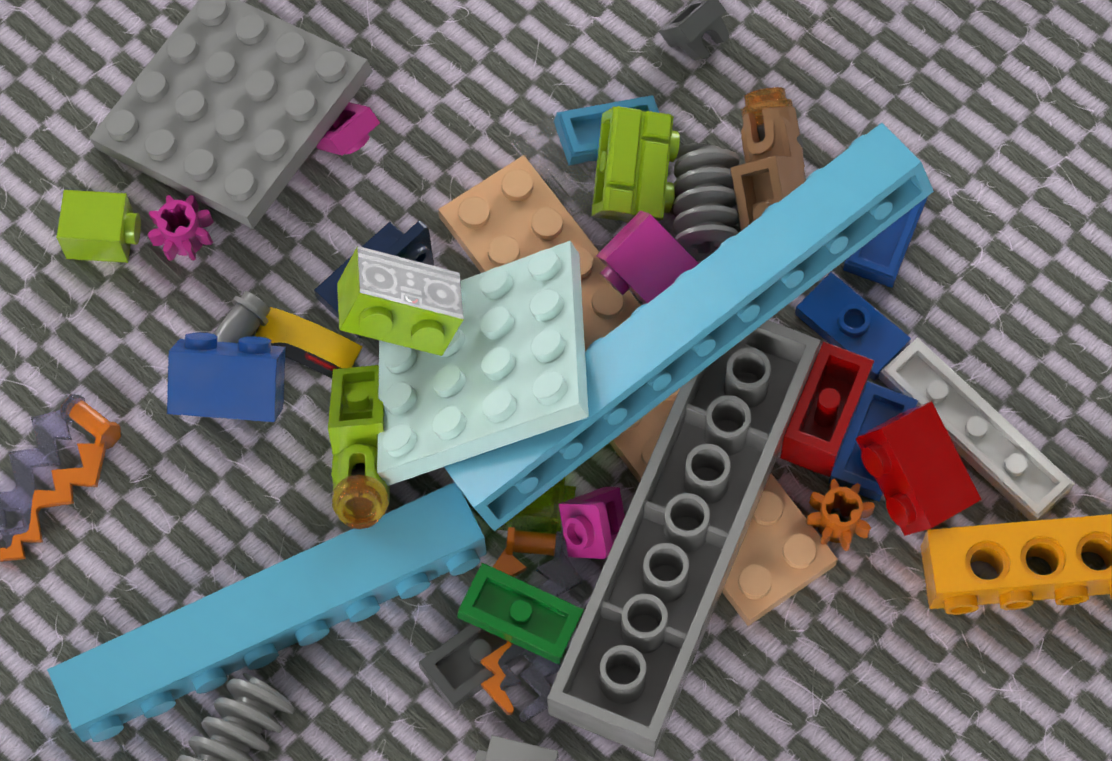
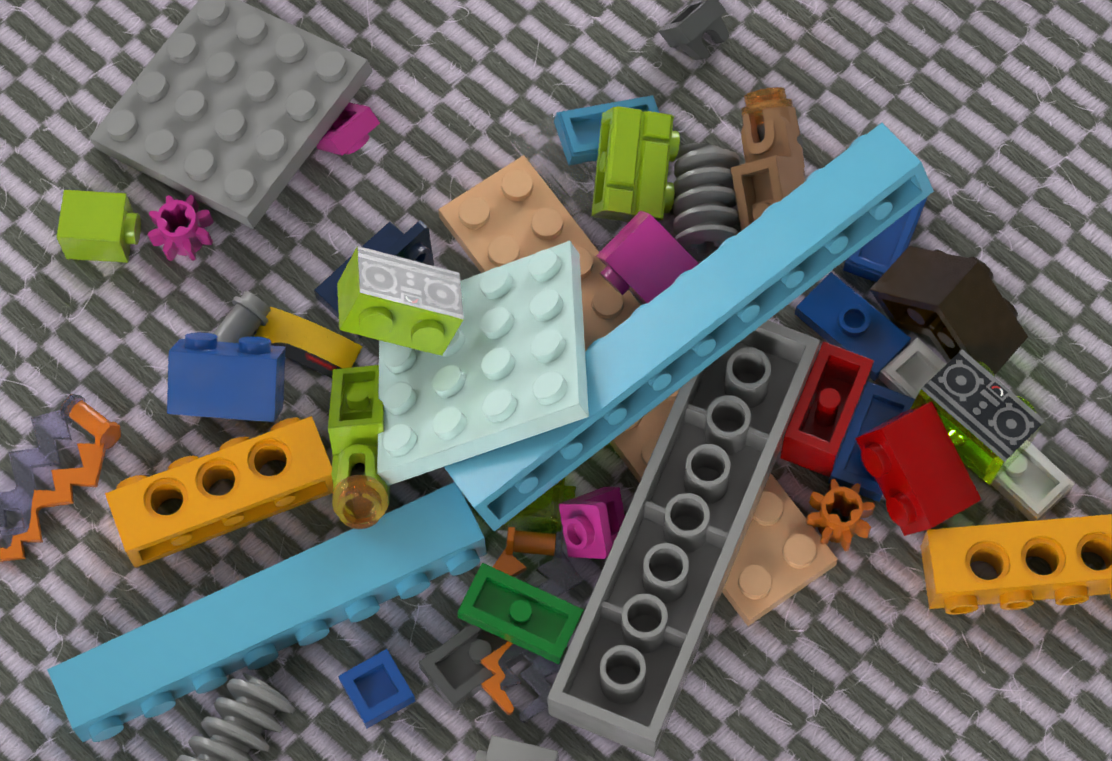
none -> light orange brick [105,416,333,568]
none -> blue plate [338,649,415,729]
none -> dark brown brick [870,246,1028,376]
none -> brick [910,349,1045,485]

